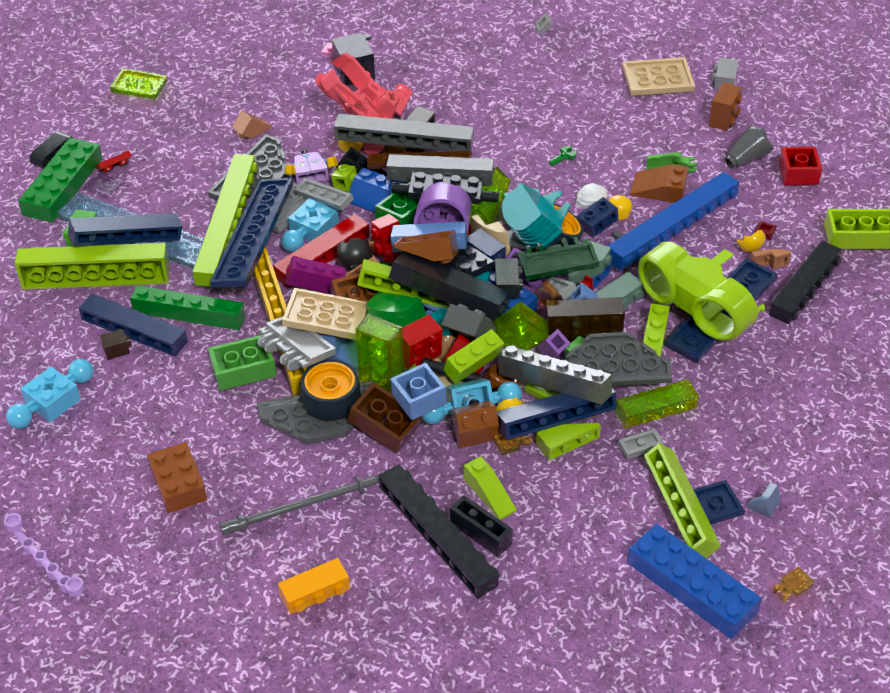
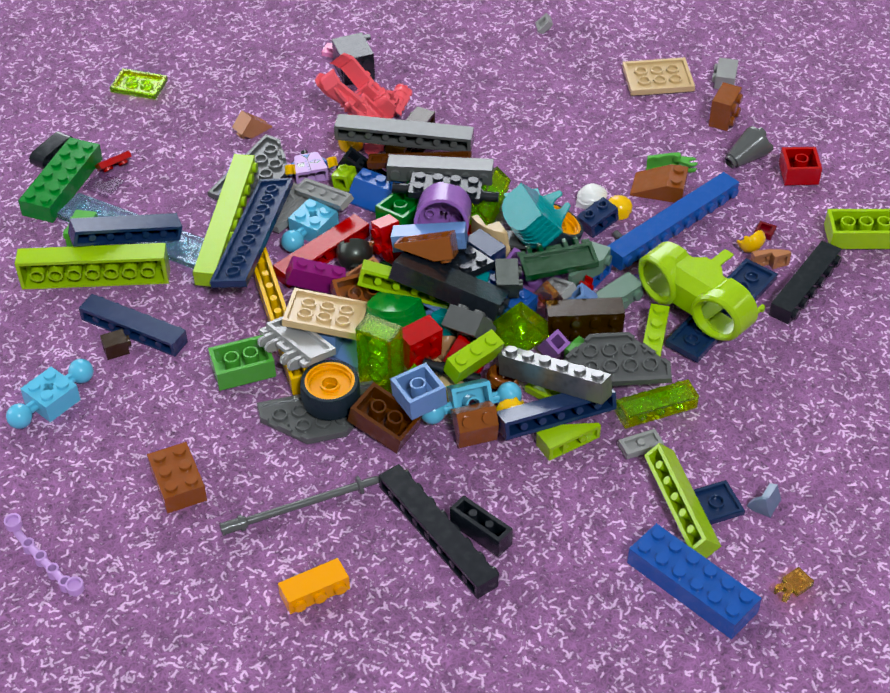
green brick [130,285,246,331] -> none
lime slope [464,456,517,520] -> none
clear yellow plate [494,434,532,455] -> none
green bar [549,146,577,166] -> none

